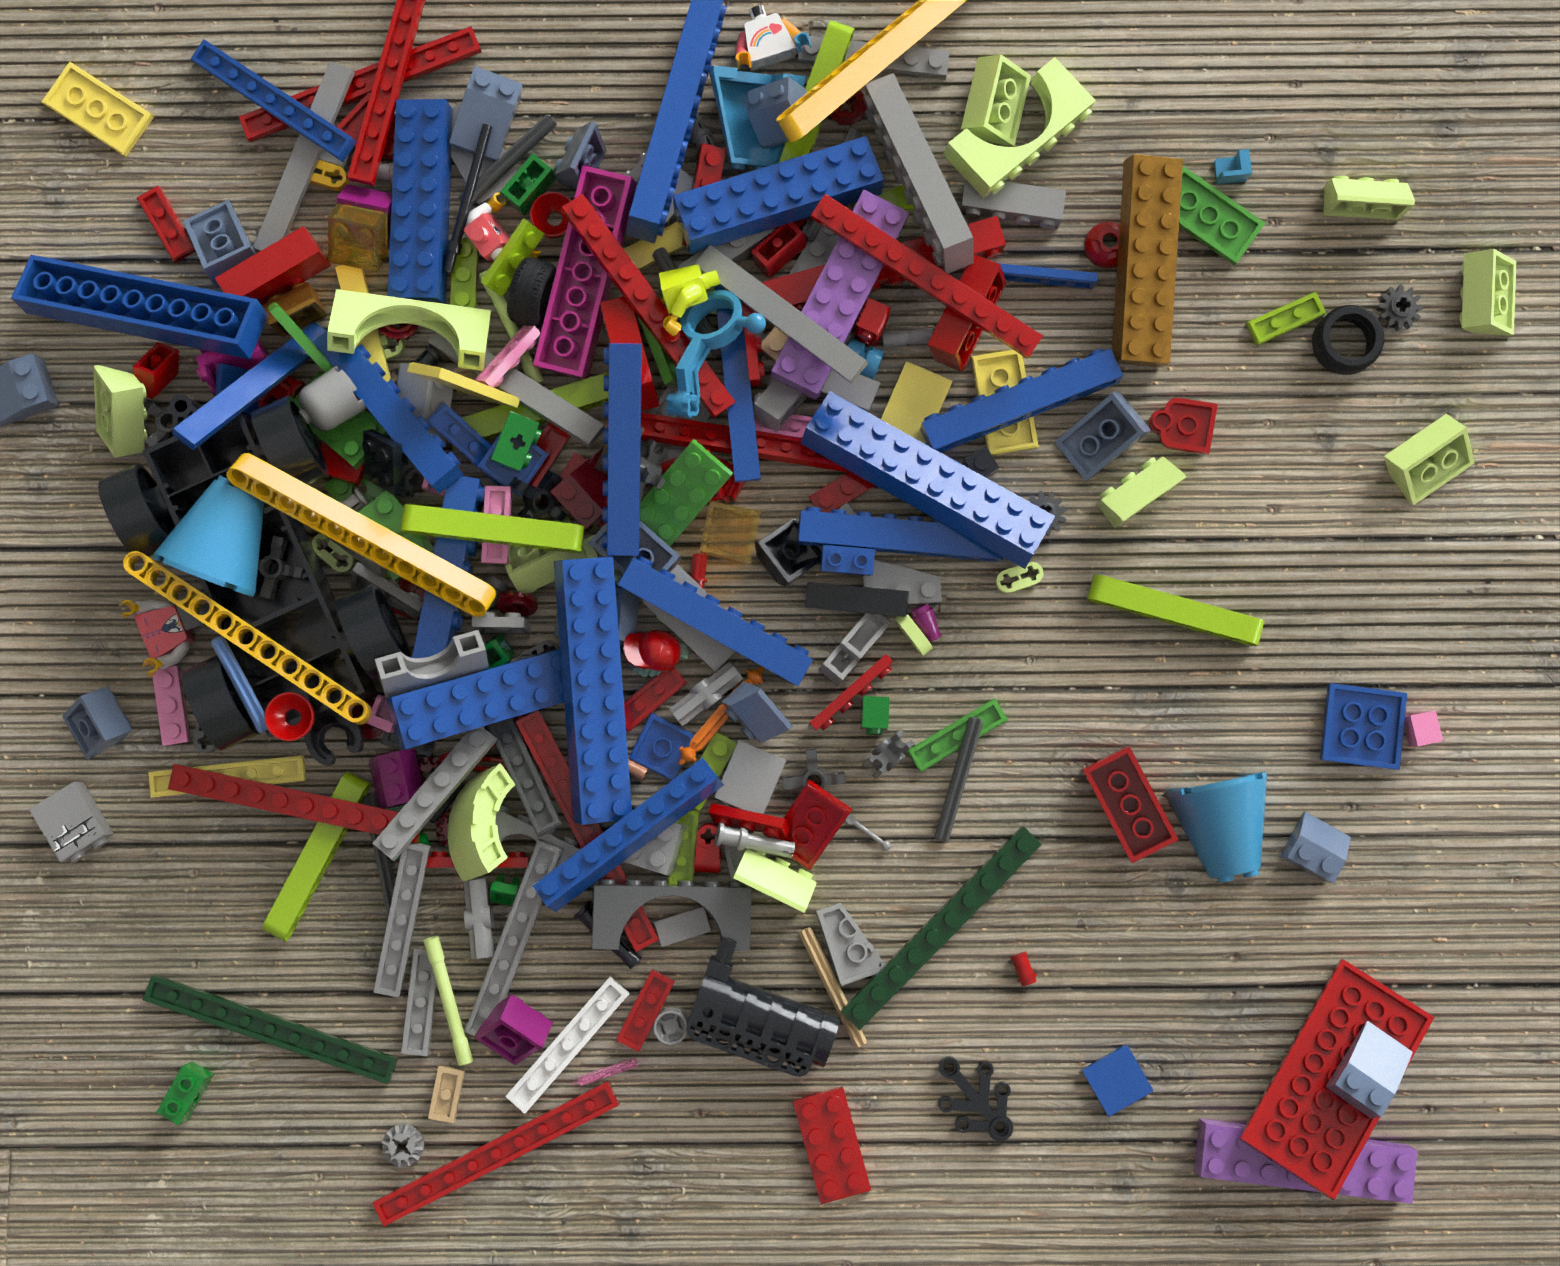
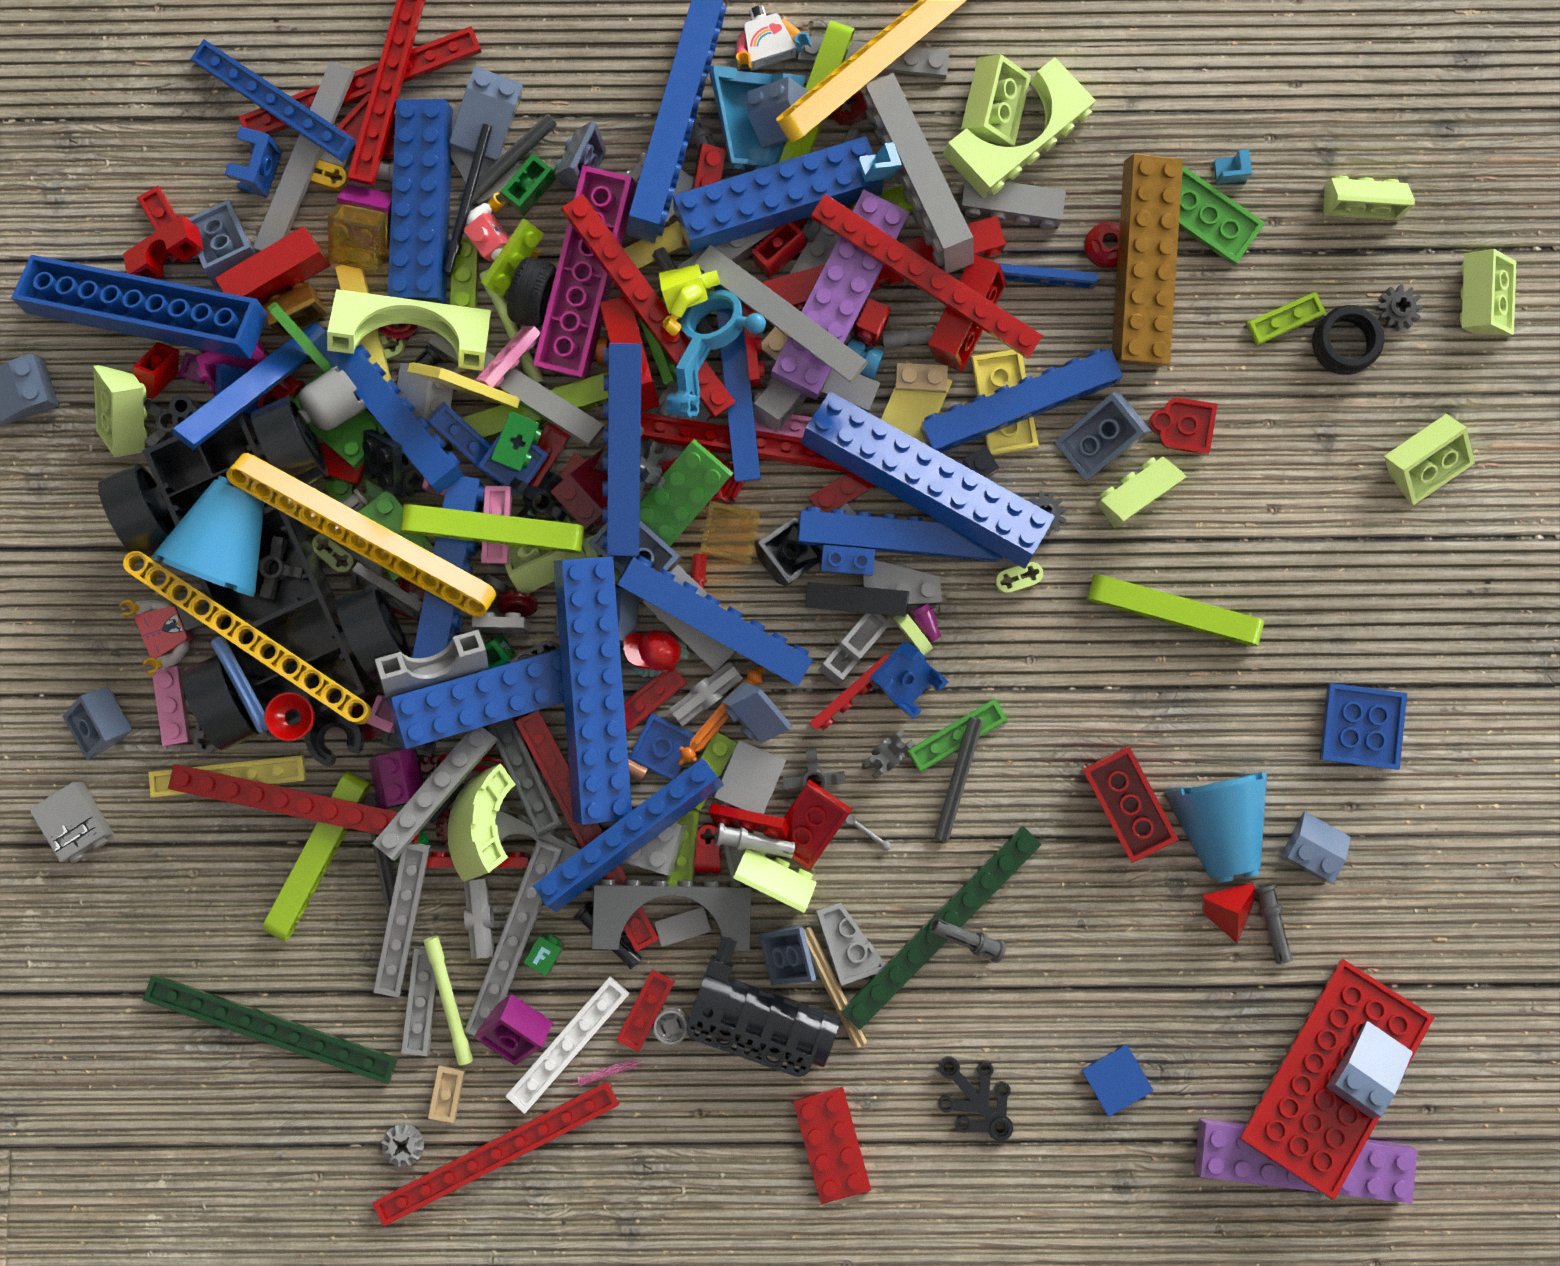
light yellow tile [42,62,154,157] -> none
green brick [156,1061,214,1125] -> none
green tile [490,874,519,906] -> none
red piece [530,192,571,238] -> none
green brick [860,696,889,735] -> none
red pin [1010,951,1037,987] -> none
bright pink panel [1404,711,1443,747] -> none
none -> red arch [123,215,204,279]
none -> magenta tile [178,352,205,385]
none -> blue panel [225,126,283,198]
none -> green brick [524,933,564,976]
none -> orange tile [596,338,610,366]
none -> sand blue slope [759,925,816,985]
none -> dark azure panel [857,142,902,182]
none -> blue panel [870,641,948,719]
none -> tan plate [895,363,948,393]
none -> dark grey pin [929,918,1006,963]
none -> red slope [1202,883,1255,943]
none -> dark grey pin [1255,883,1293,964]

